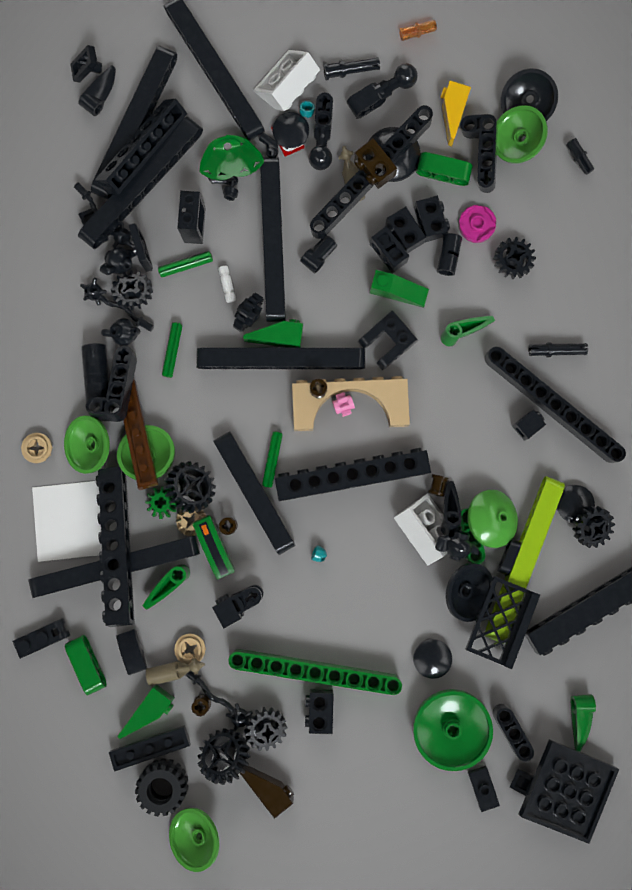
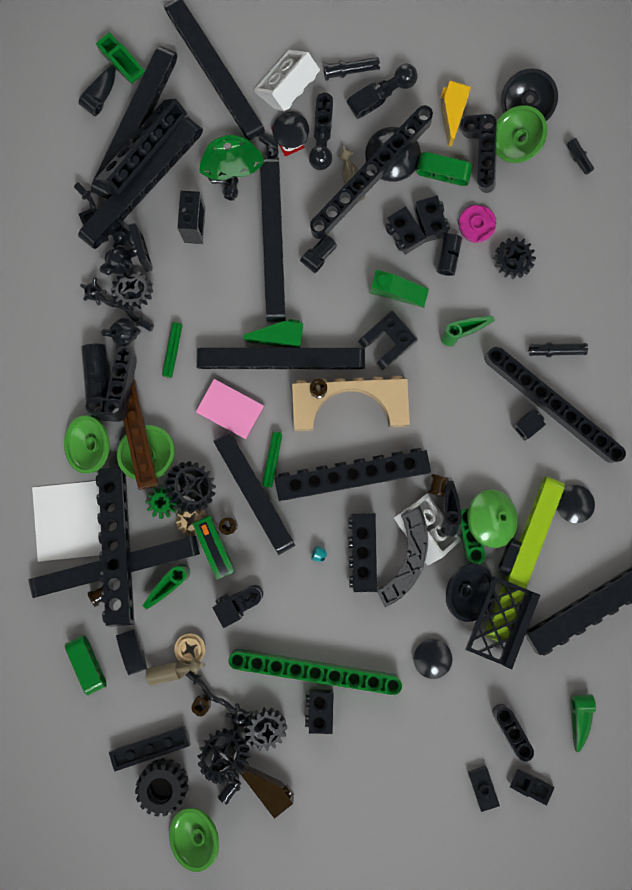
black plate [12,618,71,659] -> none
tan gear [21,433,53,463] -> none
black tile [70,45,102,83] -> none
green slope [117,685,175,739] -> none
green axle [158,251,213,277] -> none
white axle [218,266,236,303] -> none
black gear [233,292,264,332] -> none
teal hinge [300,101,315,118] -> none
bright pink gear [332,392,355,417] -> none
dark brown brick [354,138,397,189] -> none
black brick [370,226,409,274] -> none
clear orange axle [399,20,437,41] -> none
green dish [413,689,493,771] -> none
black piece [435,530,479,561] -> none
black plate [518,739,619,844] -> none
black gear [572,506,615,548] -> none
none -> dark brown bush [88,584,104,607]
none -> green slope [95,32,145,84]
none -> bright pink tile [196,379,264,439]
none -> black pin [218,777,241,805]
none -> black brick [348,513,377,592]
none -> black tile [377,506,428,607]

